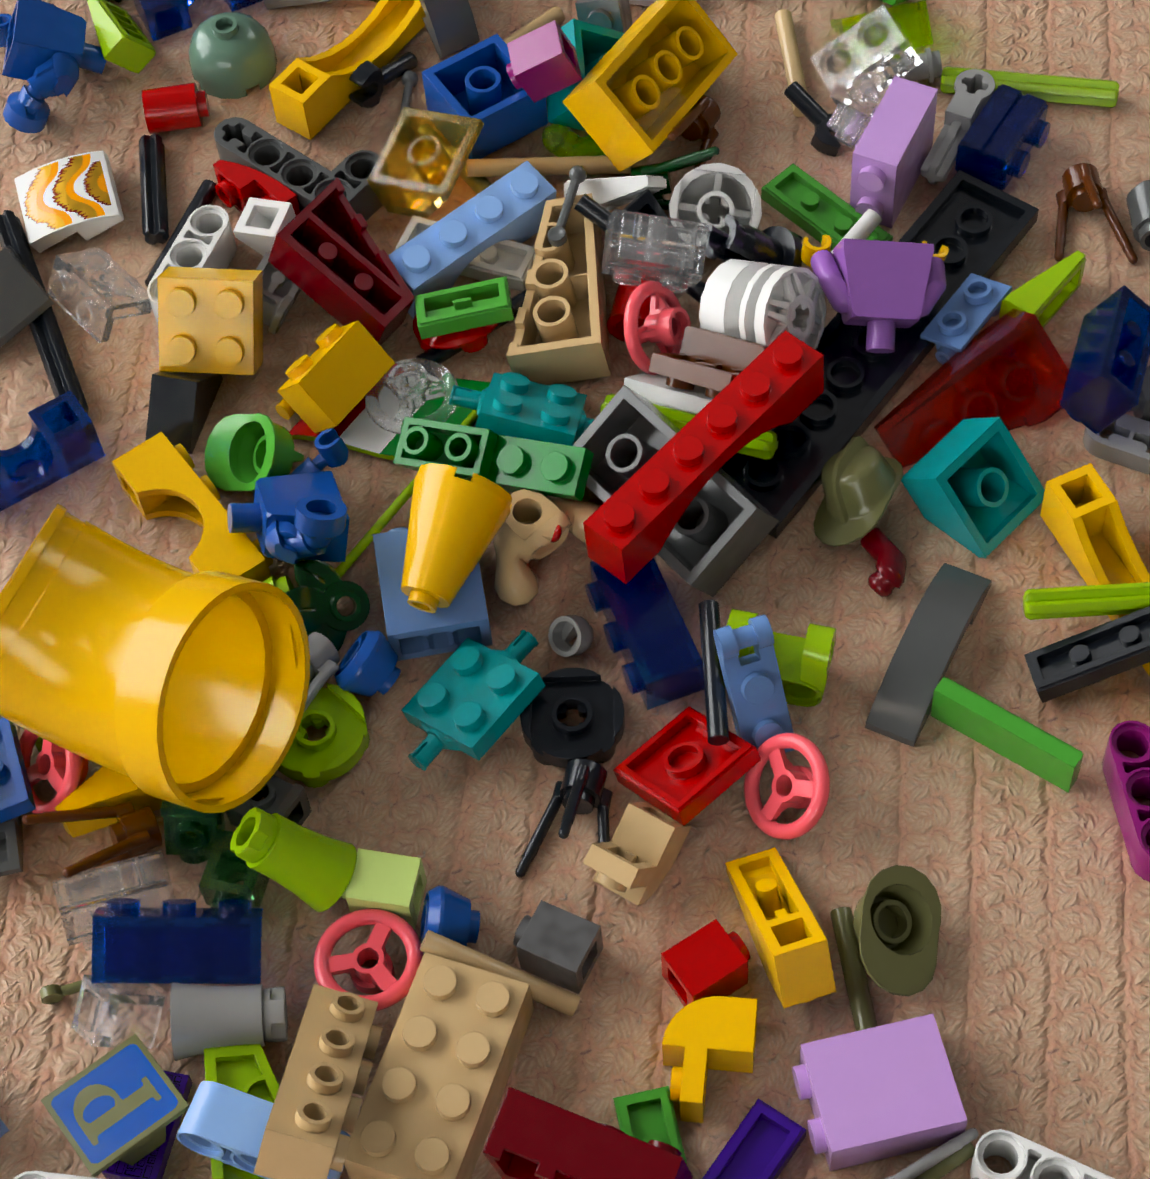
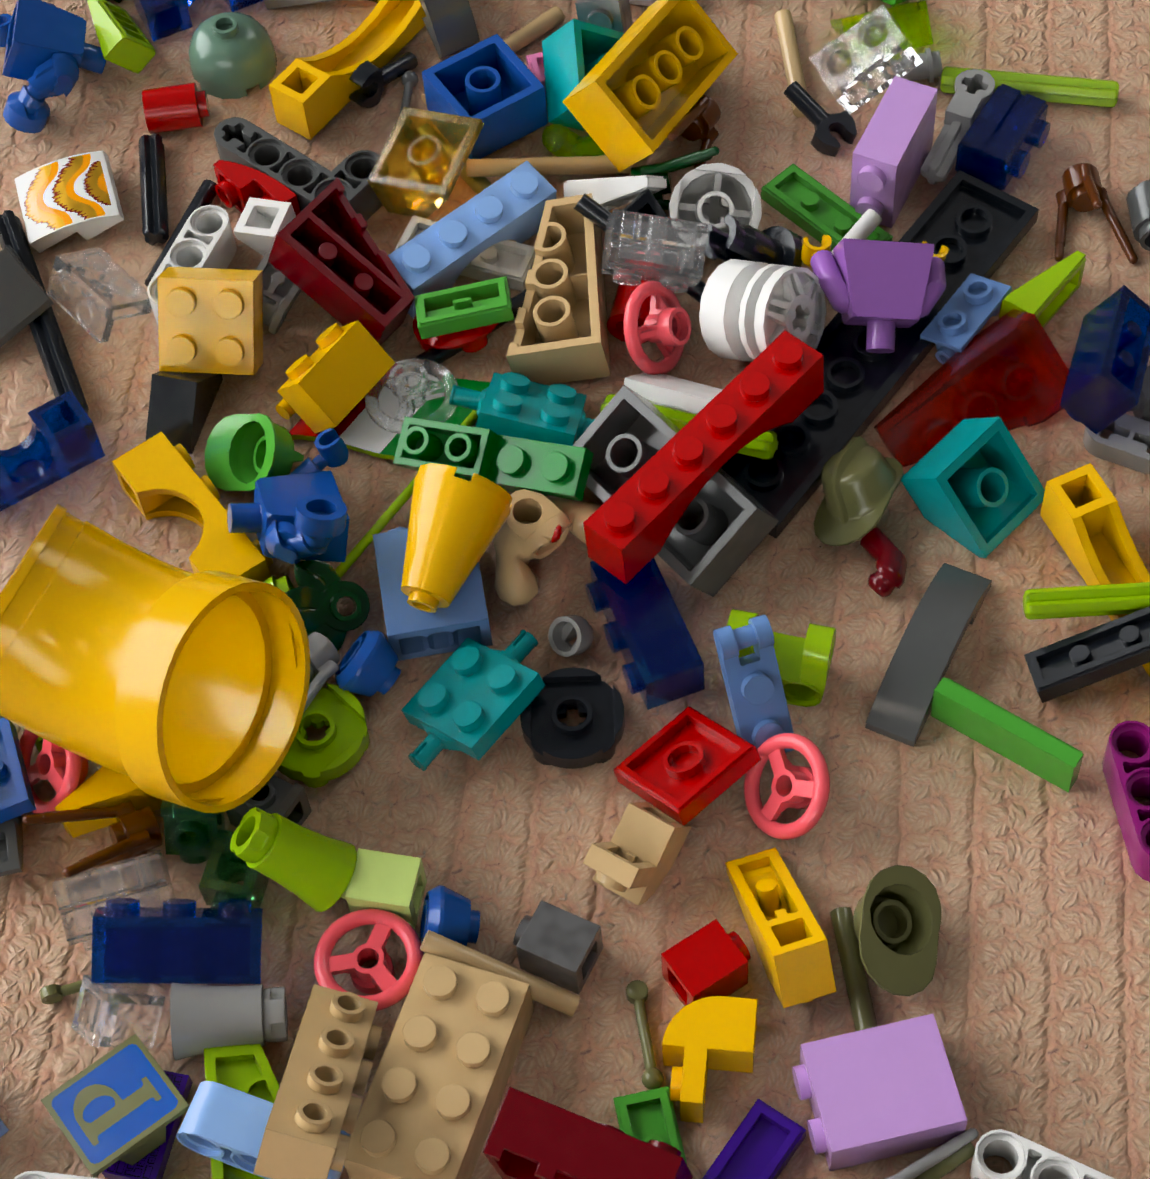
magenta brick [506,20,582,103] -> none
black plant [515,759,613,878] -> none
dark grey hinge [547,165,587,247] -> none
bracket [649,326,768,399] -> none
black bar [698,600,729,746] -> none
clear hips [827,72,889,150] -> none
none -> olive hinge [626,980,664,1090]

